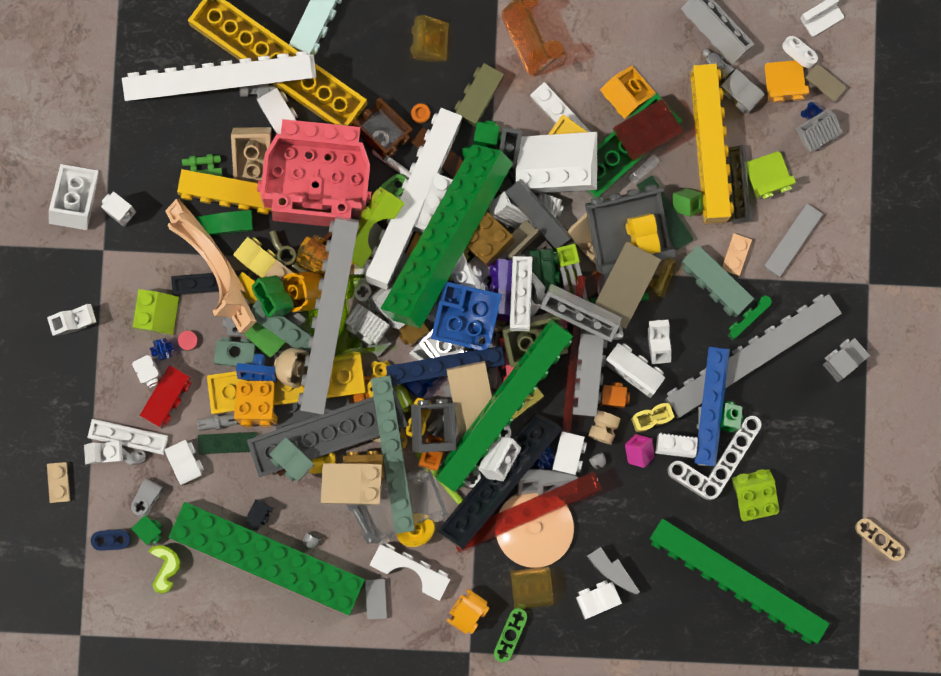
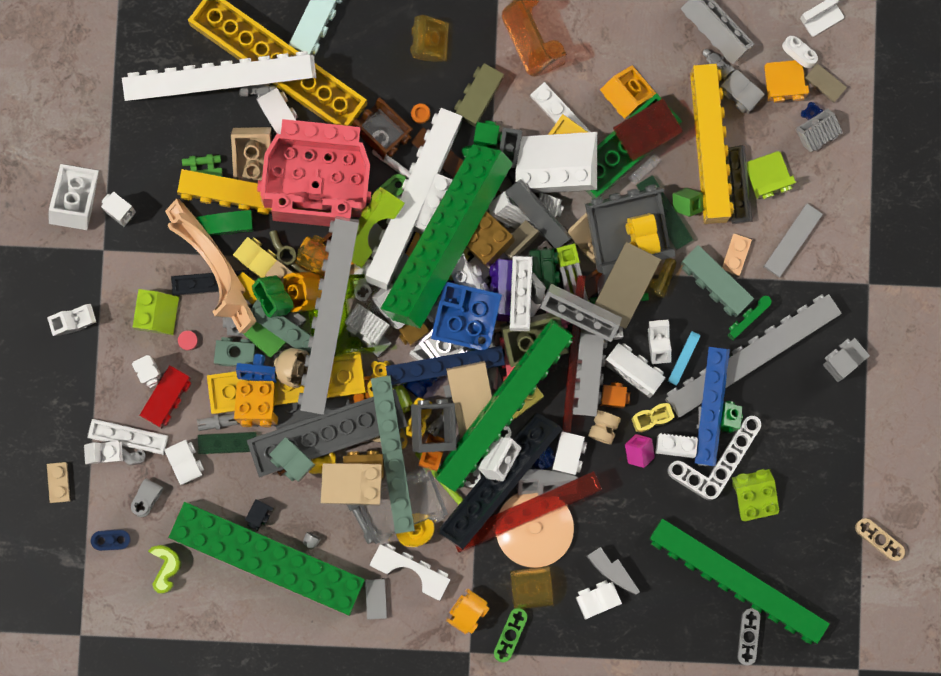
green brick [131,515,163,546] -> none
clear blue gear [150,338,175,361] -> none
light grey hinge [589,453,606,469] -> none
none -> medium azure beam [668,331,700,386]
none -> light grey beam [737,608,760,665]

